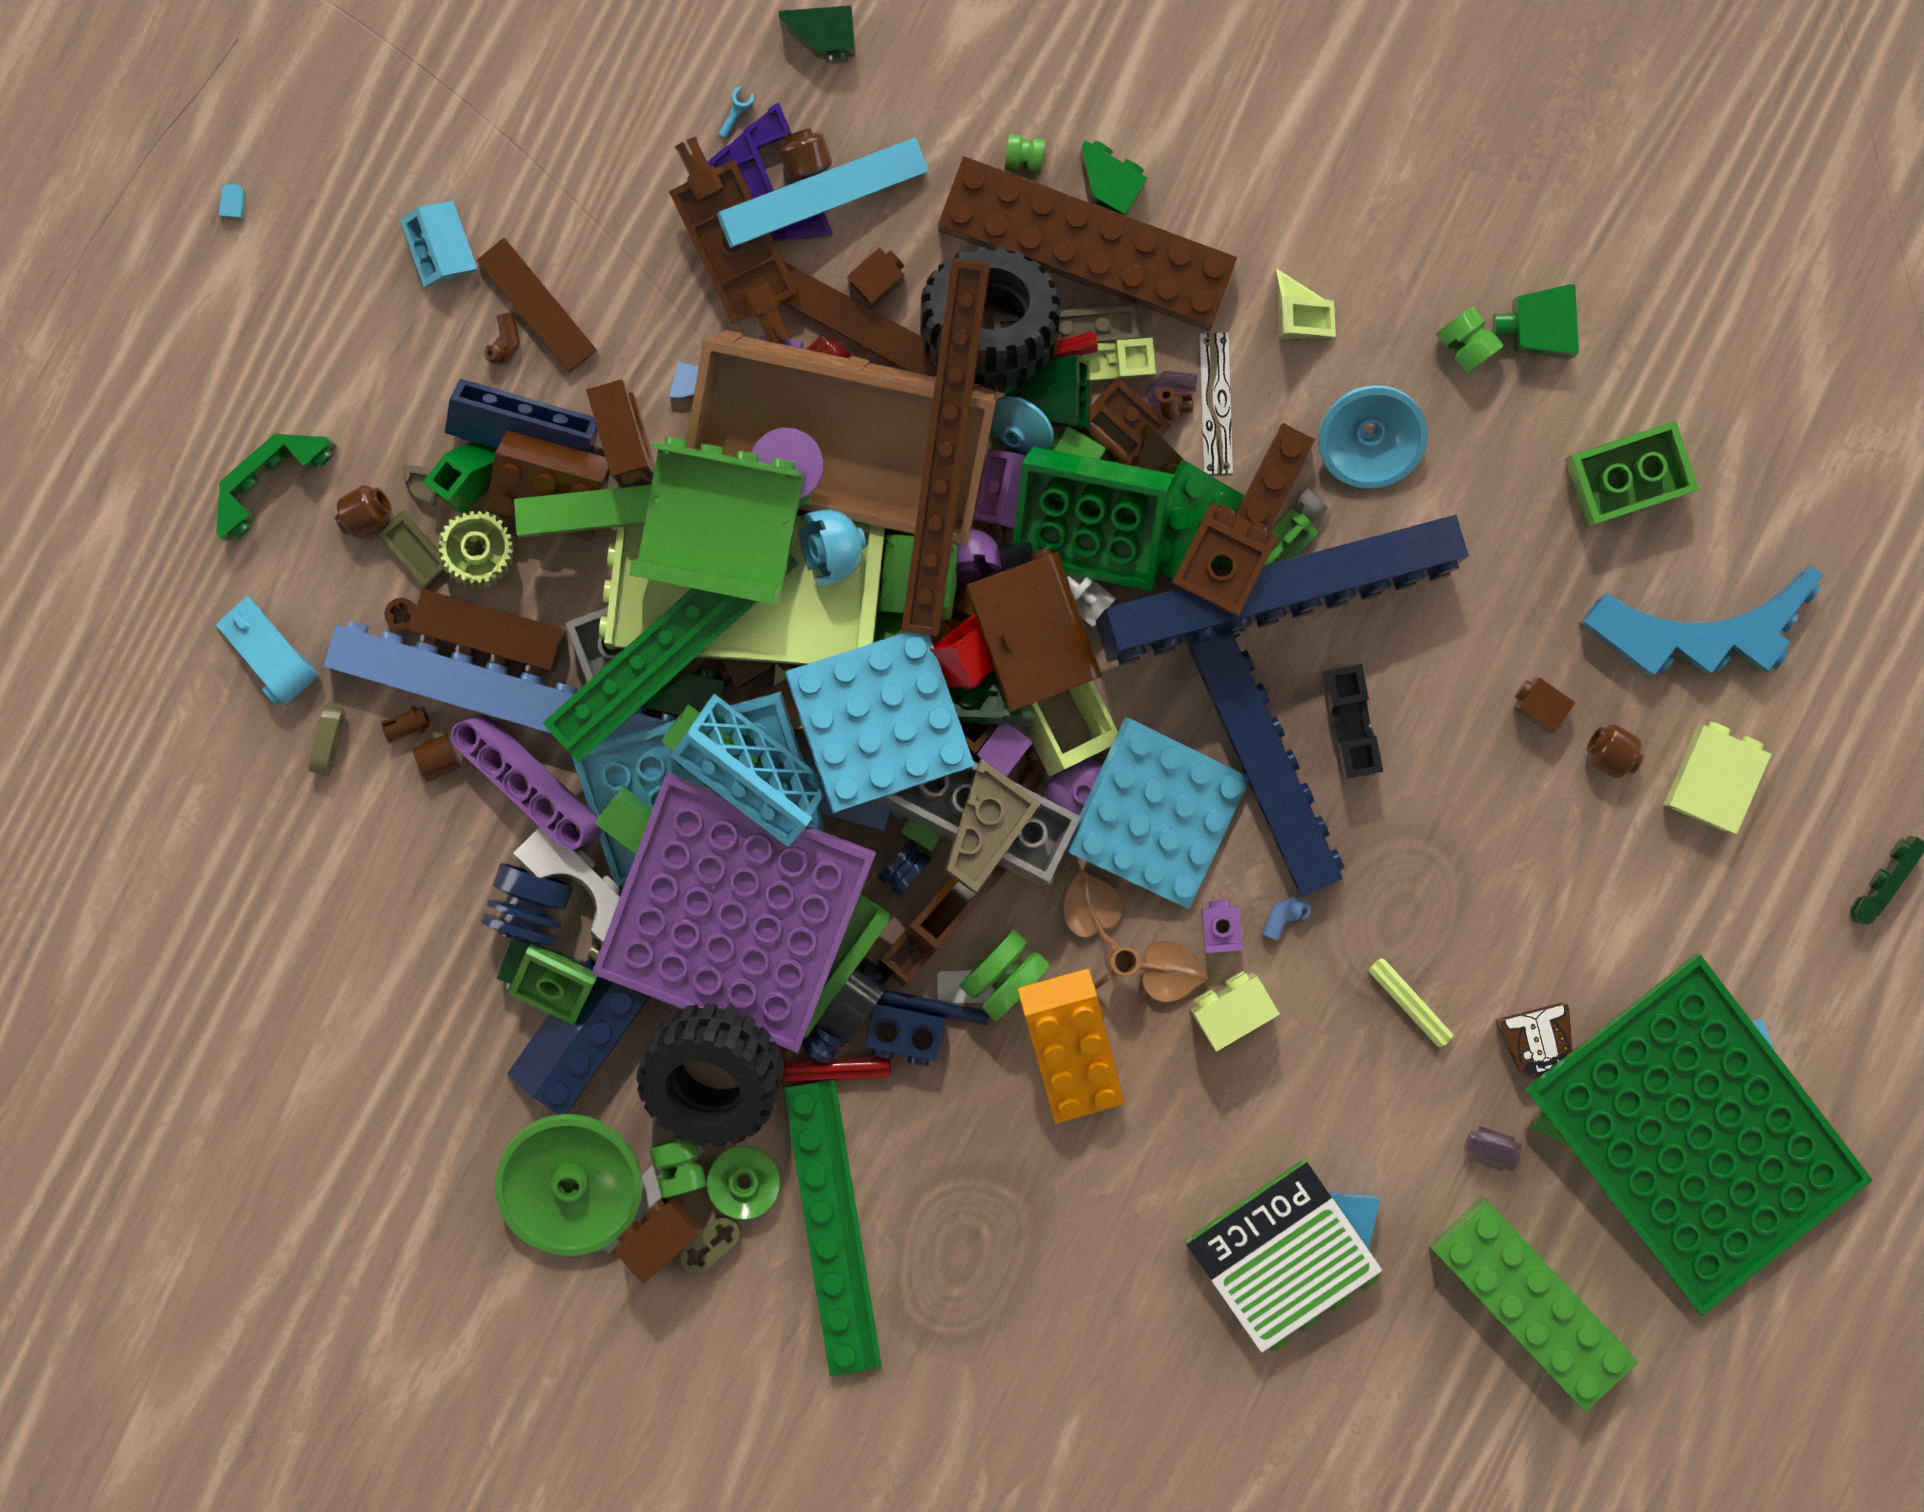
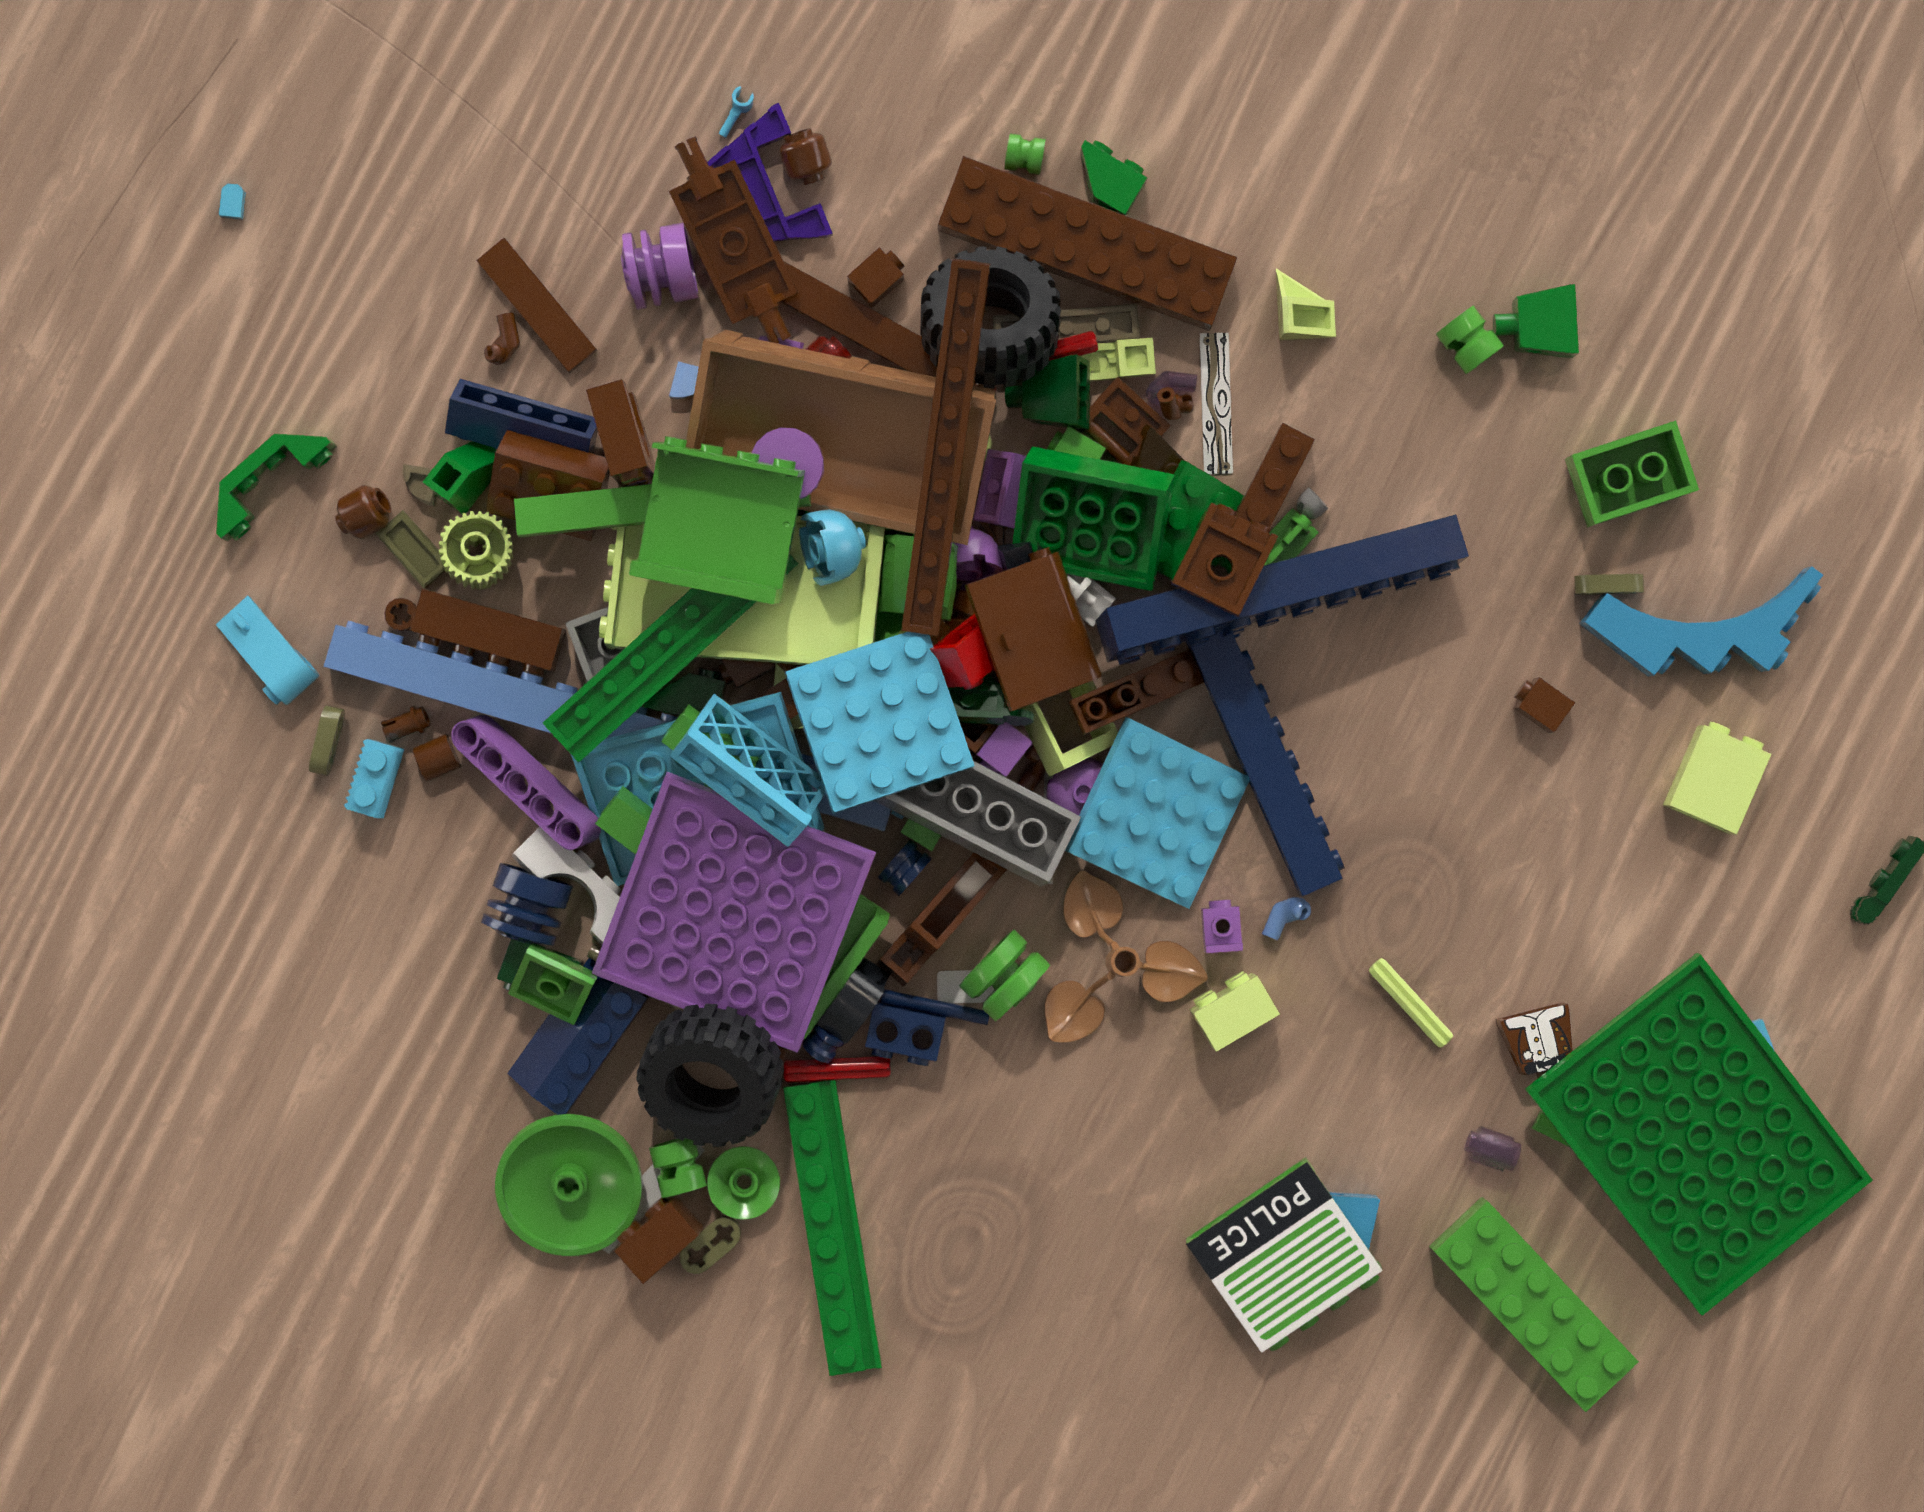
medium azure brick [400,201,477,288] -> none
medium azure tile [717,137,929,248] -> none
dark green slope [779,5,855,64] -> none
dark tan wing [945,759,1041,893] -> none
medium azure dish [990,396,1054,456] -> none
light orange brick [1017,968,1125,1124] -> none
medium azure dish [1318,385,1428,489] -> none
black arch [1322,664,1383,779] -> none
reddish brown head [1586,724,1644,778] -> none
none -> medium azure brick [344,739,404,818]
none -> medium lavender wheel [621,222,699,310]
none -> reddish brown slope [1068,649,1204,735]
none -> olive beam [1574,574,1644,595]

